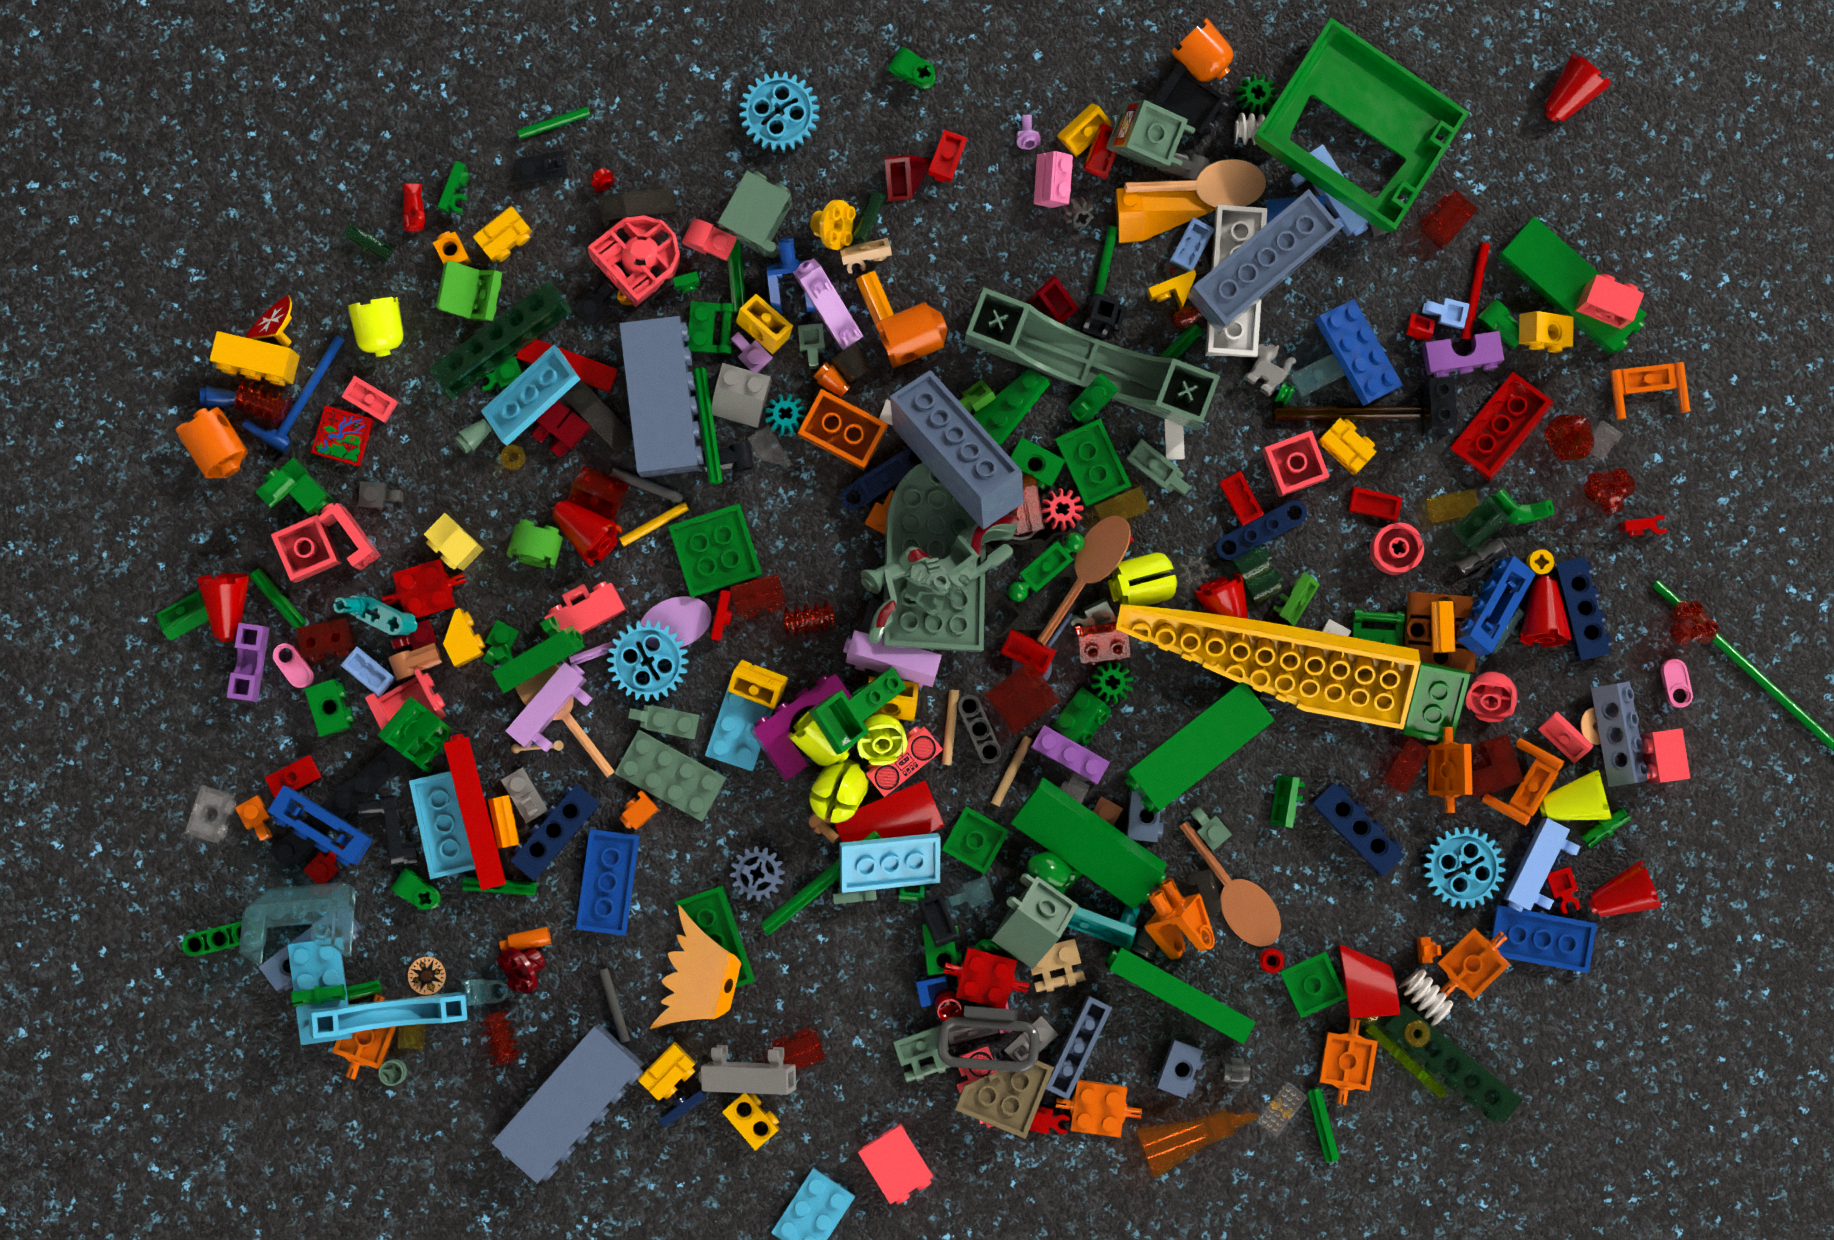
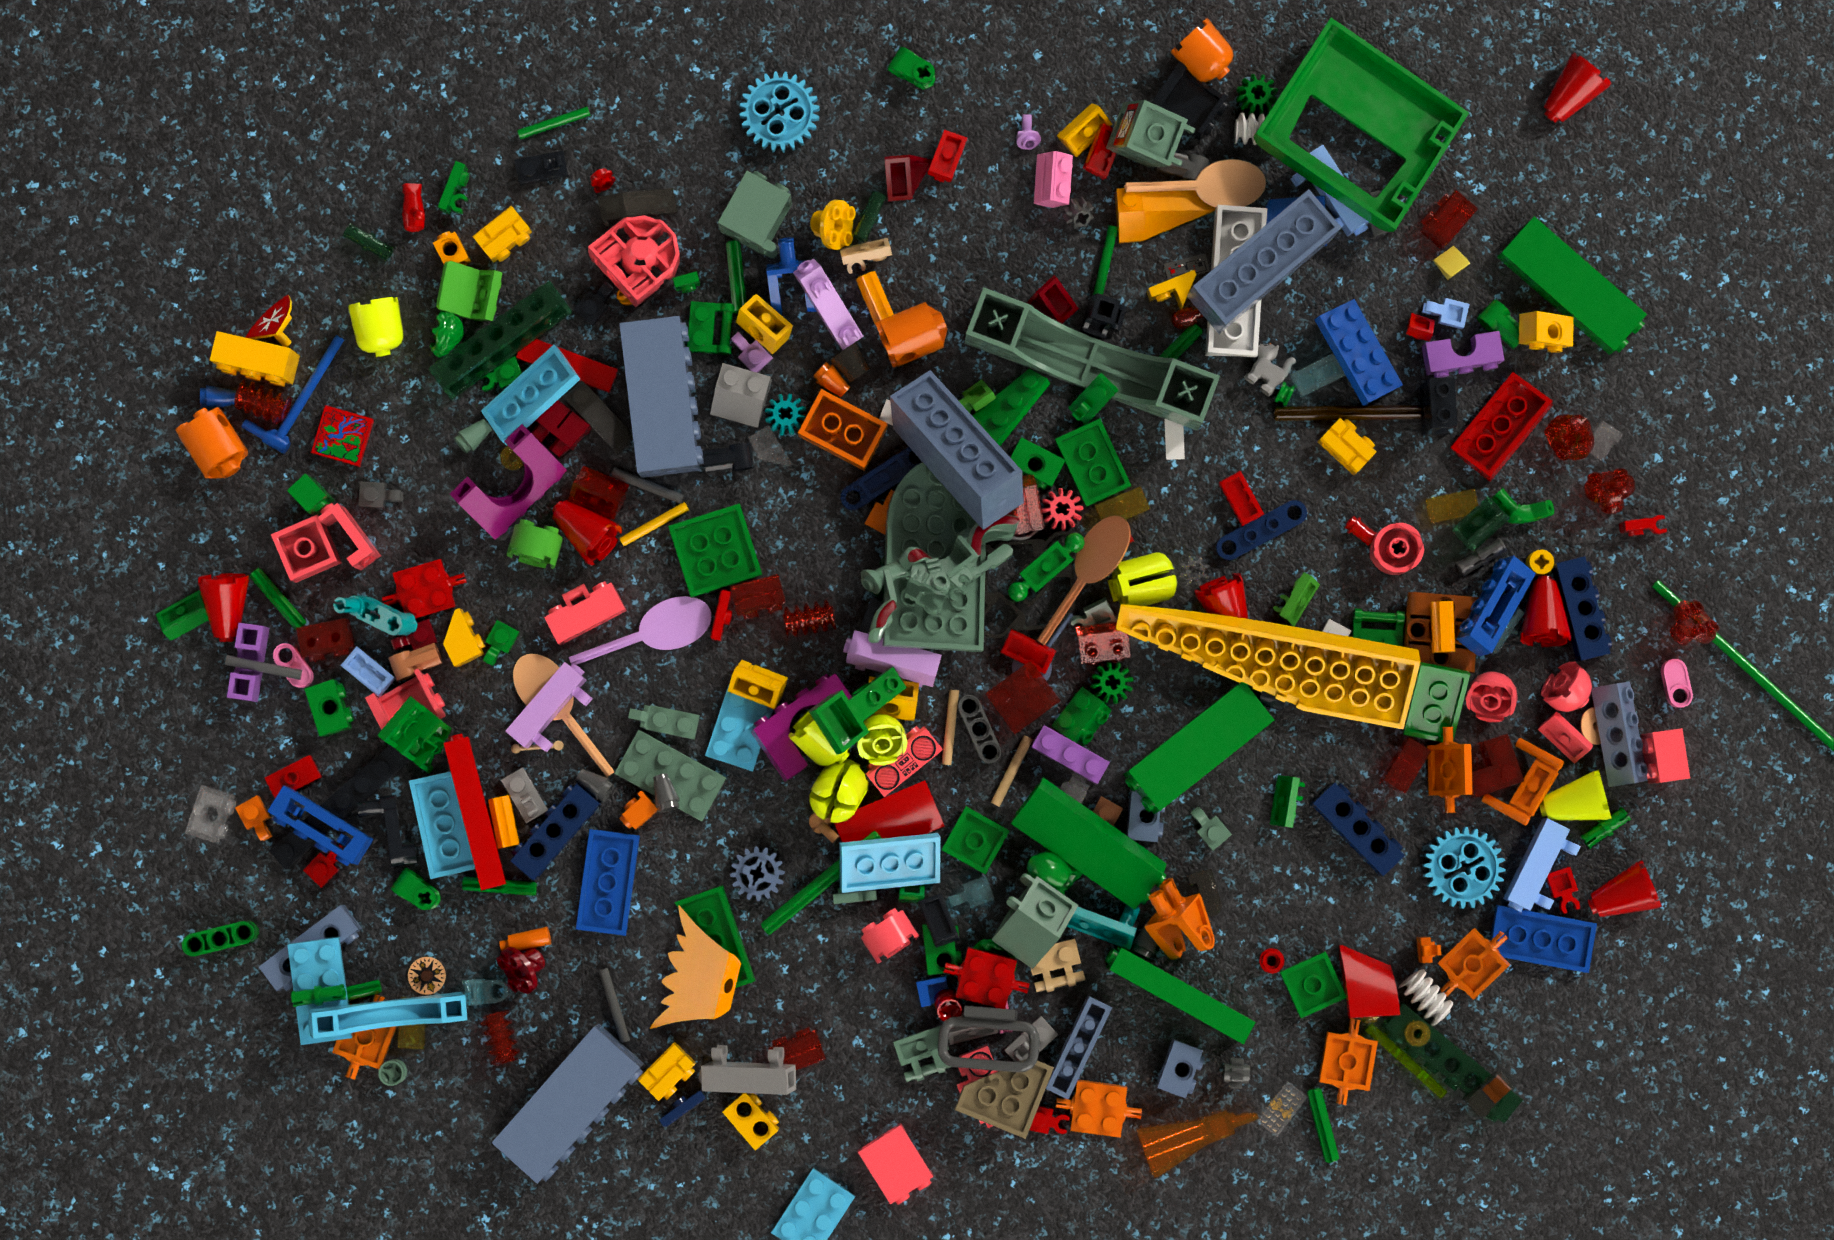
clear light blue windscreen [239,882,356,965] -> none
green plate [256,456,309,508] -> none
coral plate [341,376,398,424] -> none
light yellow brick [424,513,484,571] -> none
green brick [491,615,585,694] -> none
medium azure gear [607,619,689,701] -> none
coral brick [682,219,737,261] -> none
green axle [693,367,723,485] -> none
sand green plate [798,323,825,369] -> none
sand green hinge [1125,439,1191,496] -> none
light blue plate [1170,217,1215,272] -> none
nougat piece [1179,821,1281,947] -> none
clear green brick [1231,545,1284,605] -> none
coral brick [1261,430,1329,497] -> none
red tile [1347,487,1403,522] -> none
red bar [1460,242,1490,341] -> none
coral brick [1575,274,1644,329] -> none
orange plate [1610,362,1690,420] -> none
none -> dark grey bar [225,655,303,680]
none -> green hair [430,310,464,358]
none -> magenta arch [450,424,567,540]
none -> dark grey cone [575,769,614,802]
none -> dark grey cone [653,773,680,813]
none -> coral brick [861,908,919,964]
none -> red pin [1344,516,1376,546]
none -> light yellow slope [1433,246,1470,280]
none -> clear smoke leg [1462,1070,1513,1119]
none -> coral cylinder [1541,662,1592,712]

